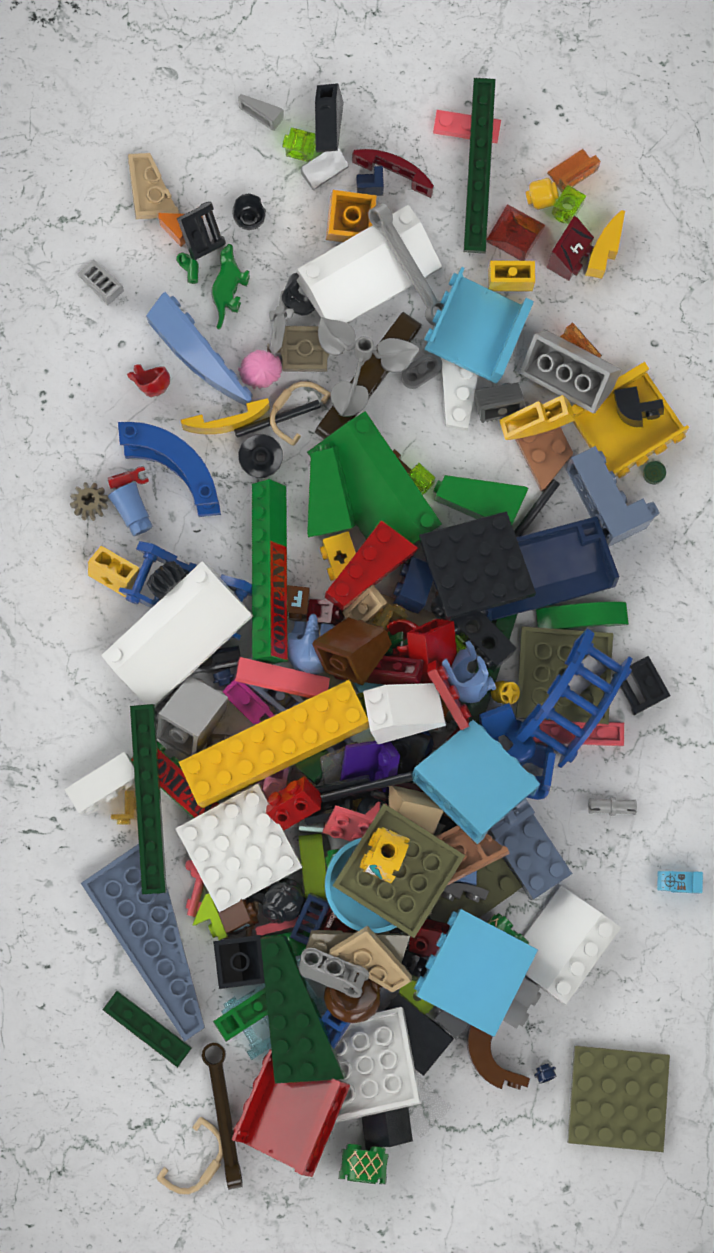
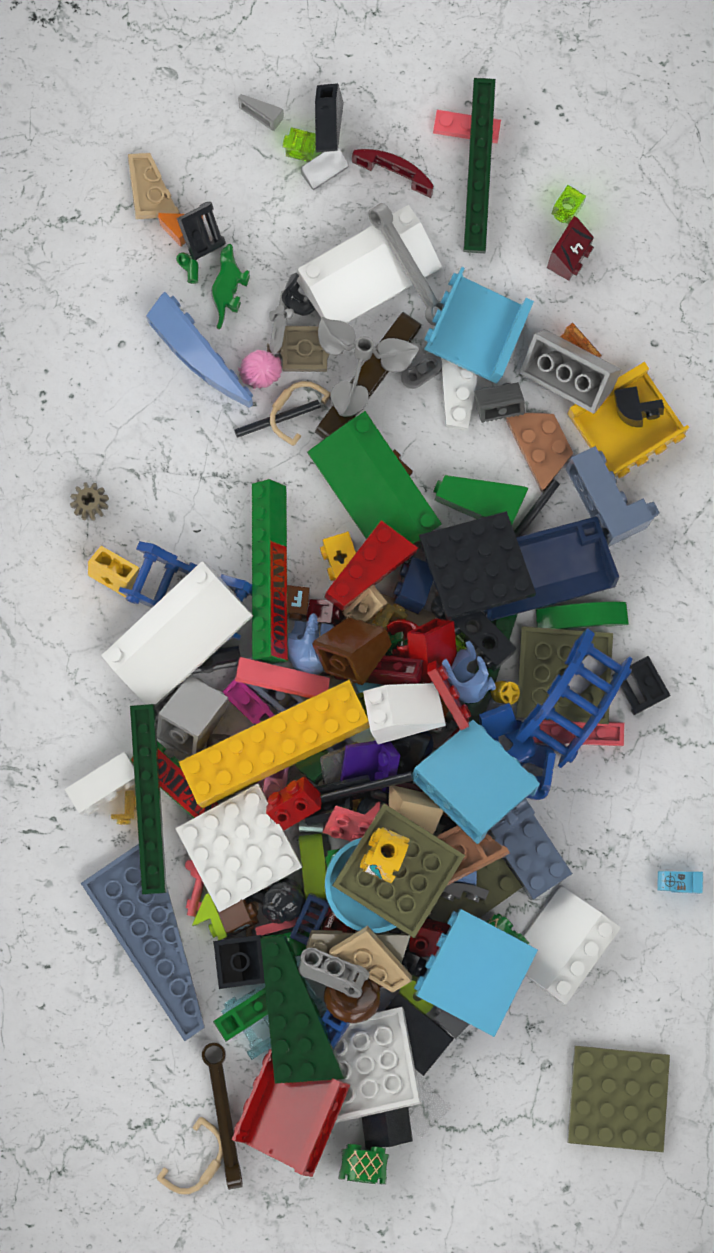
light grey slope [78,259,124,305] -> none
dark green tile [102,990,192,1068] -> none
red plate [108,466,149,490] -> none
medium blue plant [108,482,153,536] -> none
blue fence [118,422,221,517] -> none
red piece [127,364,171,398] -> none
black gear [147,561,186,600] -> none
yellow slope [181,398,270,435] -> none
dark blue plate [213,668,234,687] -> none
black hair [232,193,266,230] -> none
black dish [238,434,283,478] -> none
green slope [307,443,356,538] -> none
light orange brick [326,190,377,242] -> none
dark blue panel [356,166,384,196] -> none
clear neon green brick [408,463,436,495] -> none
reddish brown arch [467,1025,530,1090] -> none
clear red slope [486,204,546,261] -> none
yellow brick [488,261,535,291] -> none
yellow slope [499,395,575,440] -> none
light grey brick [503,978,541,1029] -> none
yellow head [525,178,559,210] -> none
dark blue plate [534,1063,557,1084] -> none
clear orange panel [547,149,601,194] -> none
yellow slope [585,210,625,279] -> none
light grey pin [588,797,637,816] -> none
clear green tile [643,461,666,485] -> none

